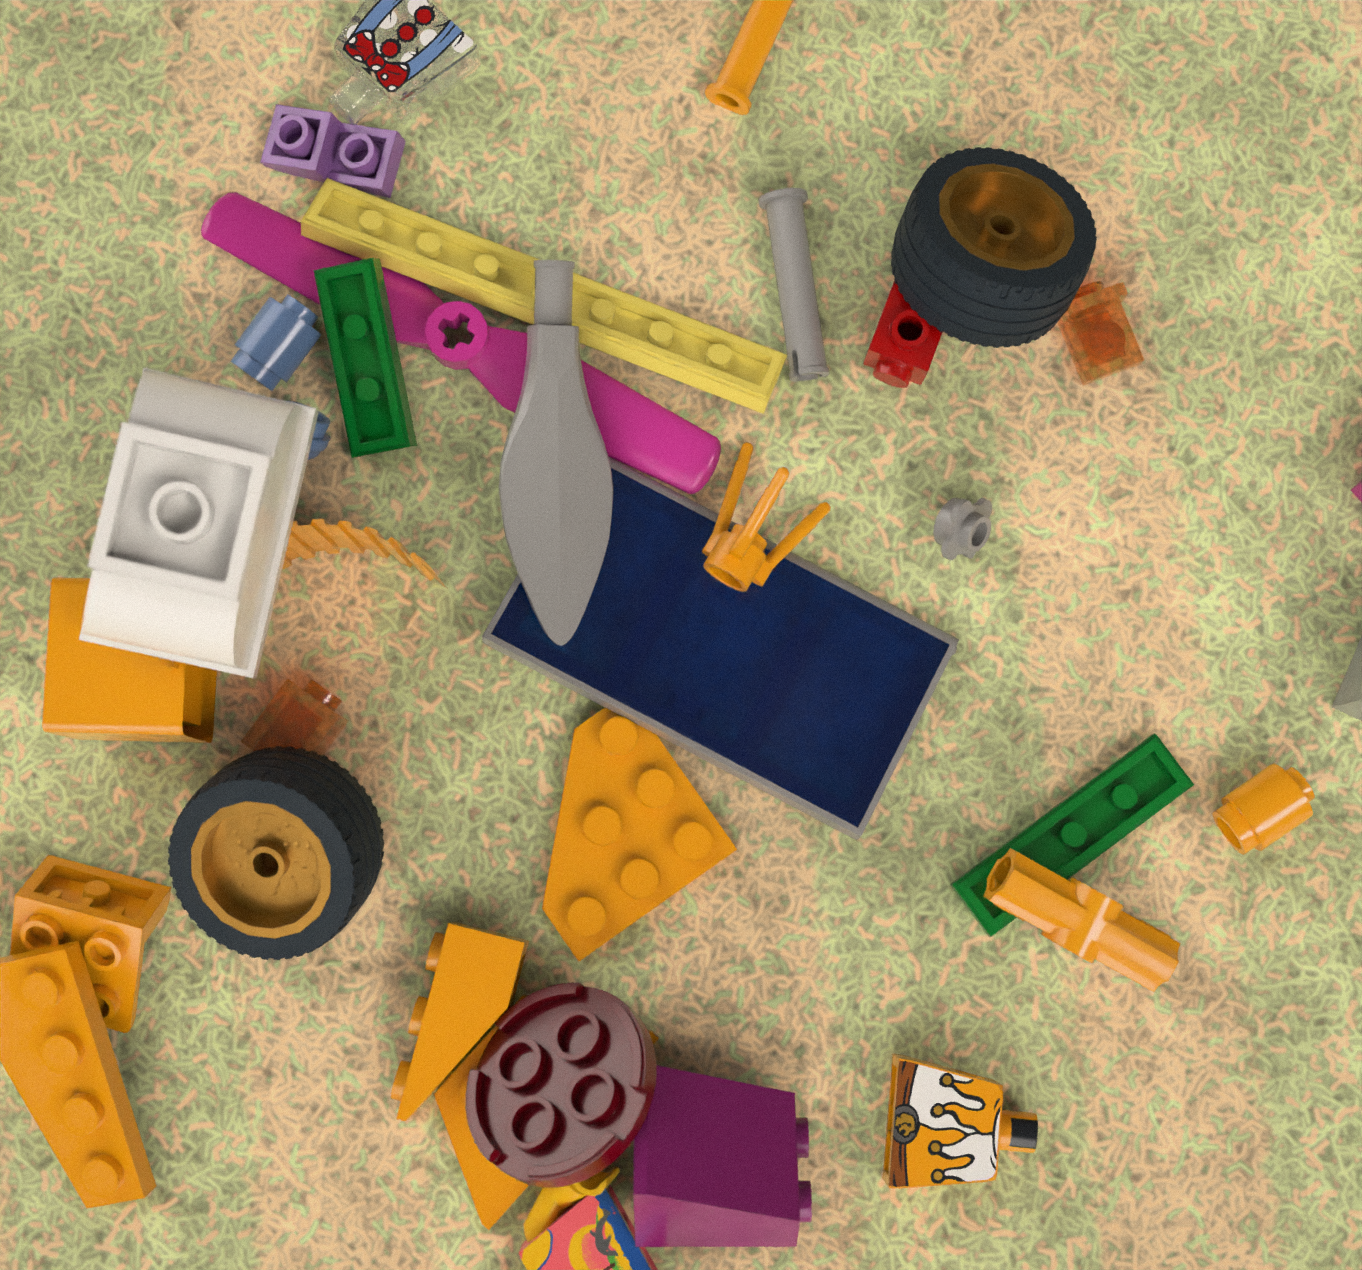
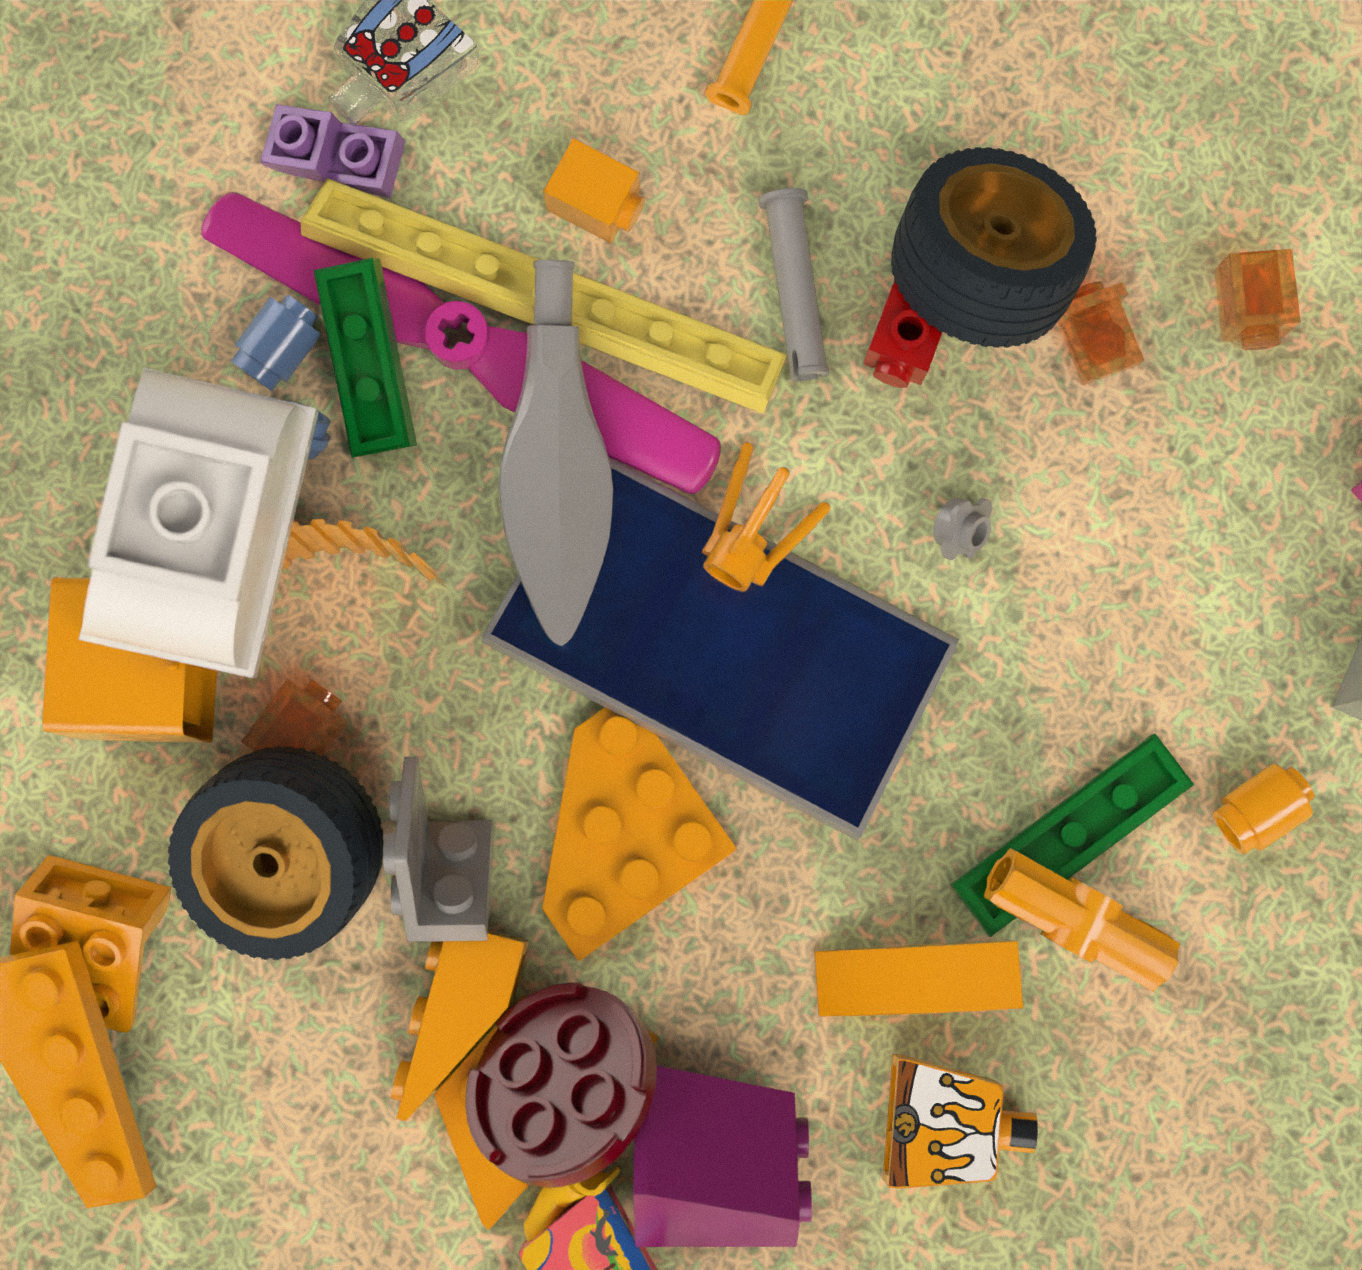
none -> light grey bracket [383,756,493,942]
none -> light orange brick [543,138,645,244]
none -> light orange slope [814,940,1023,1017]
none -> clear orange brick [1214,249,1301,350]

